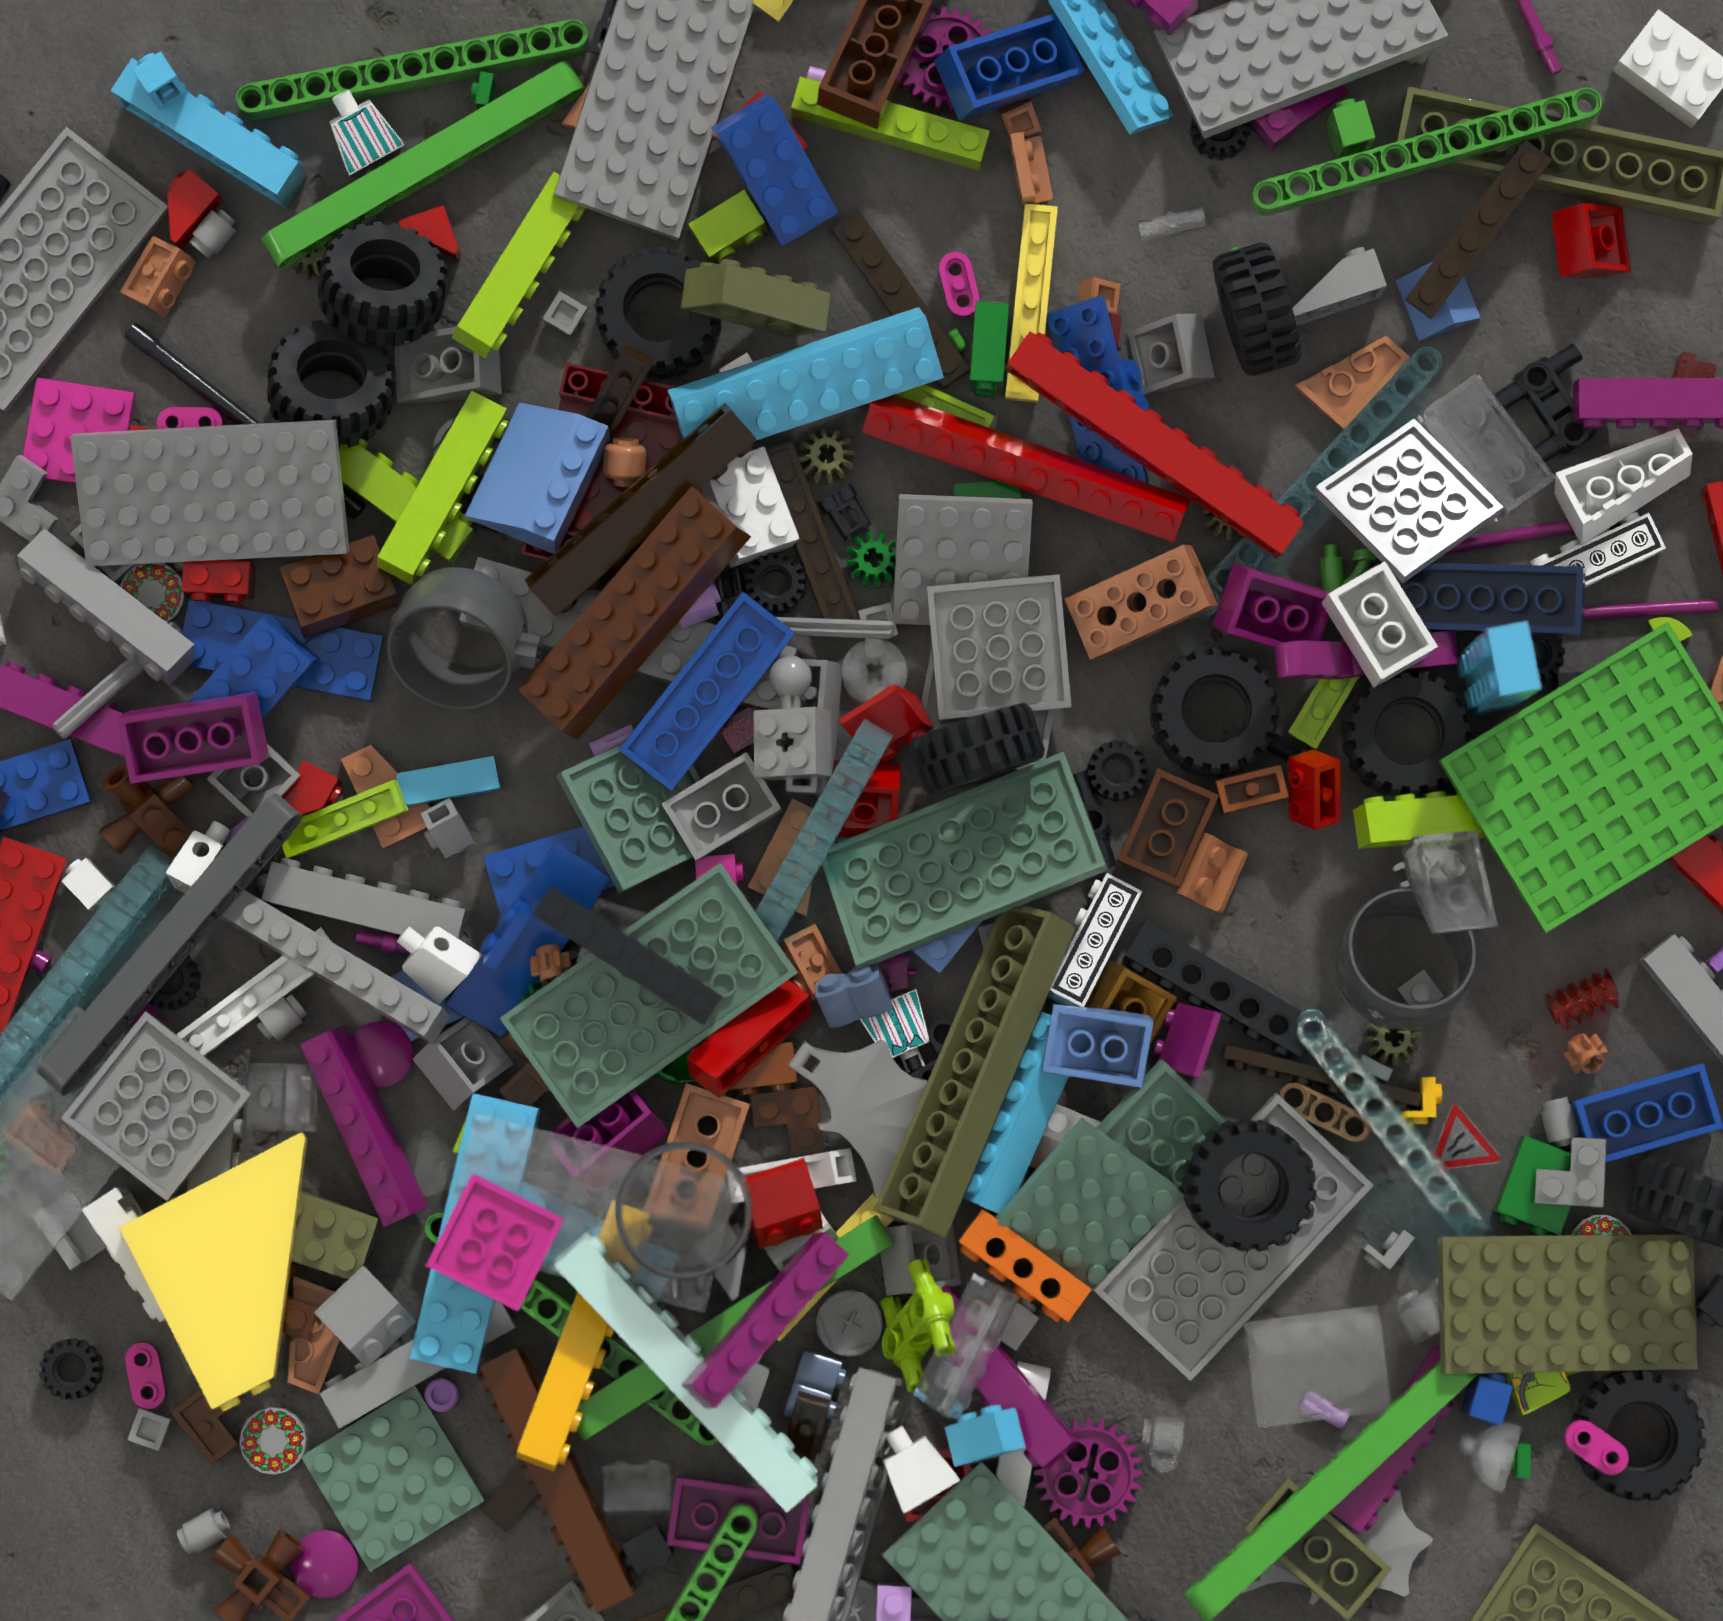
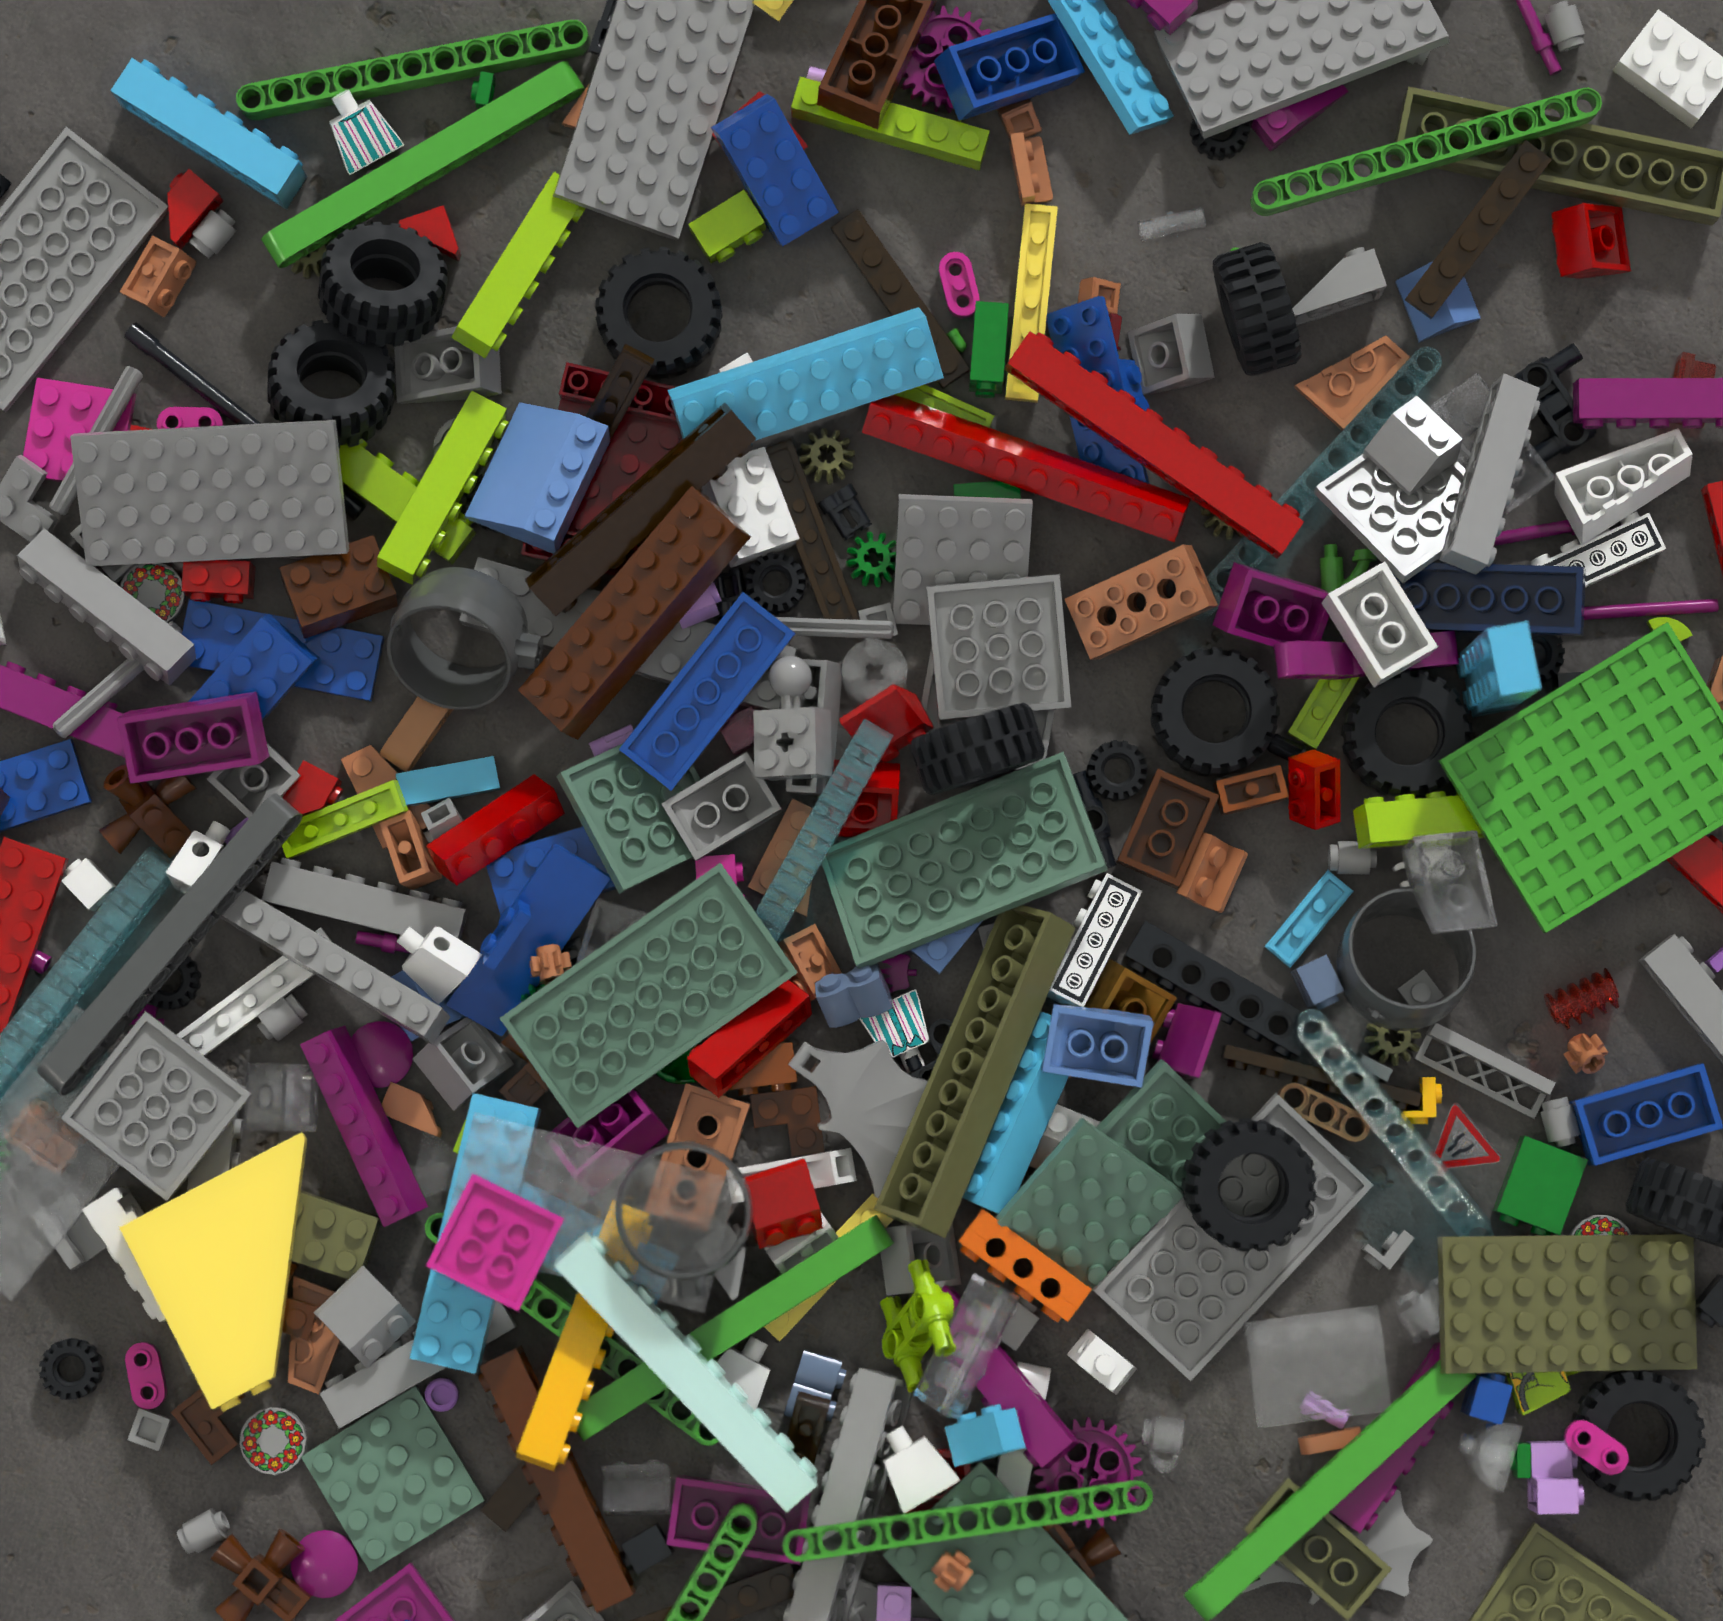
medium azure slope [133,51,187,110] -> none
black brick [532,885,722,1026] -> none
light grey plate [543,291,588,338] -> none
nougat head [602,437,647,487] -> none
olive brick [681,259,831,337] -> none
magenta brick [681,1232,849,1409] -> none
light grey tile [816,1289,883,1357] -> none
bright green piece [1326,99,1376,159] -> none
light grey plate [1535,1137,1606,1207] -> none
none -> light grey axle [49,366,143,515]
none -> nougat slope [379,810,442,890]
none -> medium nougat beam [380,696,454,772]
none -> nougat slope [381,1082,442,1138]
none -> red brick [426,774,565,886]
none -> bright green beam [782,1480,1153,1562]
none -> nougat gear [931,1550,974,1593]
none -> white torso [1067,1329,1137,1395]
none -> medium azure tile [1264,870,1353,968]
none -> sand blue brick [1290,954,1344,1010]
none -> nougat beam [1298,1426,1361,1455]
none -> light grey brick [1328,841,1377,875]
none -> light grey slope [1364,396,1463,496]
none -> light grey fence [1414,1023,1556,1119]
none -> light grey brick [1439,373,1540,575]
none -> lavender brick [1526,1441,1584,1514]
none -> light grey brick [1544,1,1585,53]

